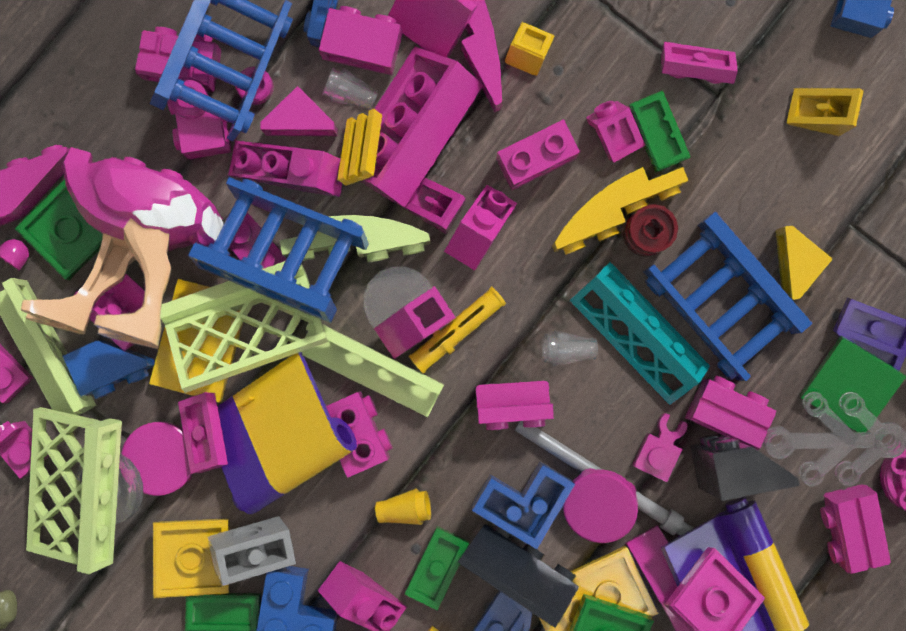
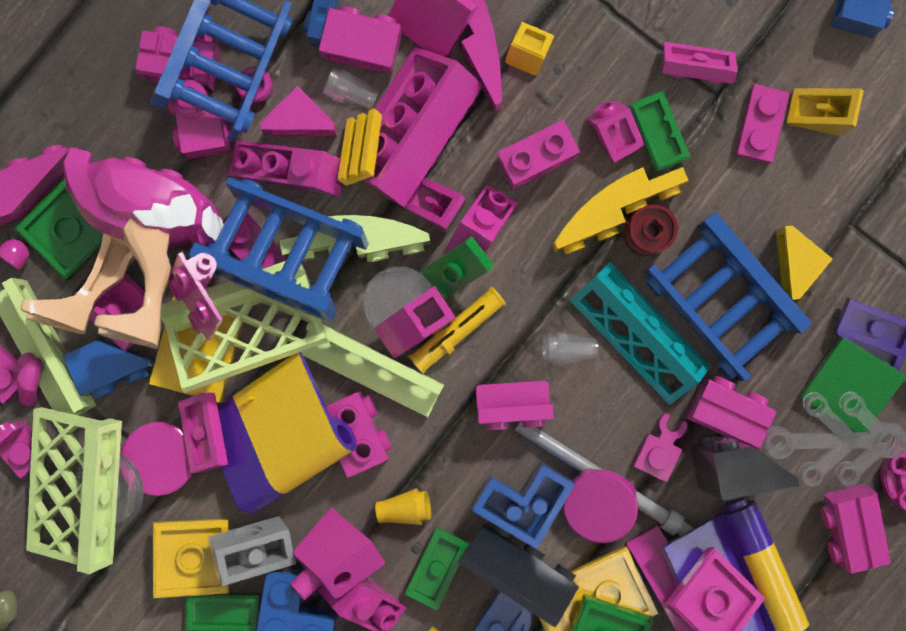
none -> dark pink arm [17,352,44,406]
none -> dark pink hinge [168,253,223,341]
none -> dark pink torso [289,508,385,601]
none -> green plate [421,236,494,299]
none -> dark pink plate [734,84,789,164]

